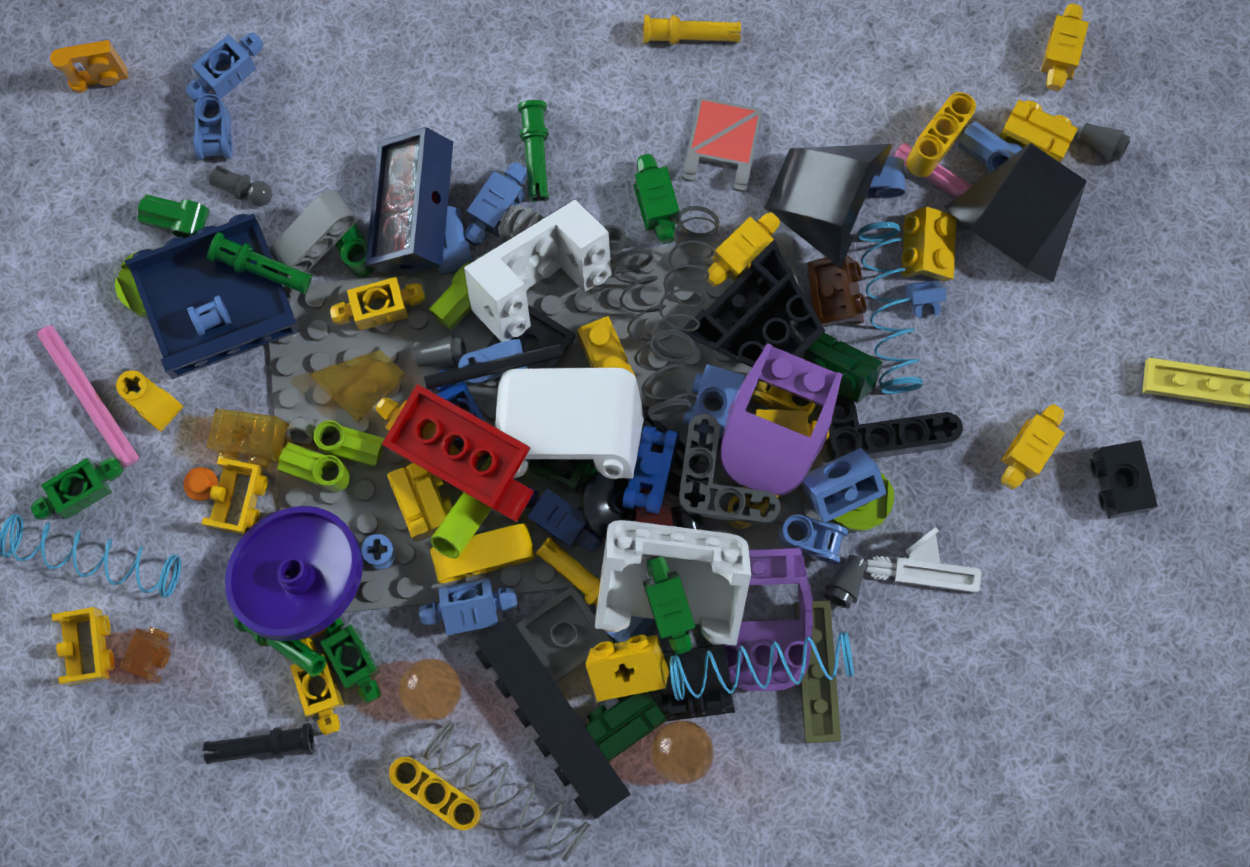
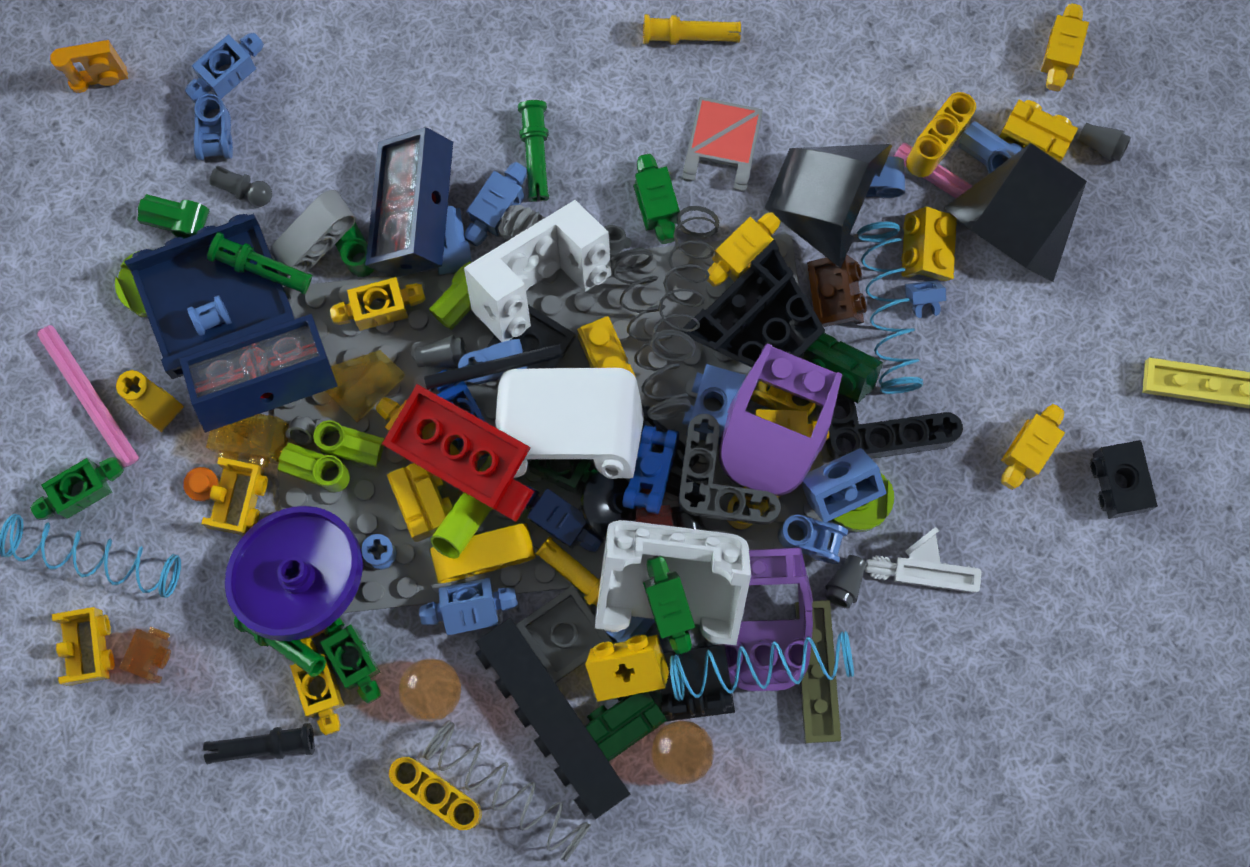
none -> dark blue brick [179,314,338,433]

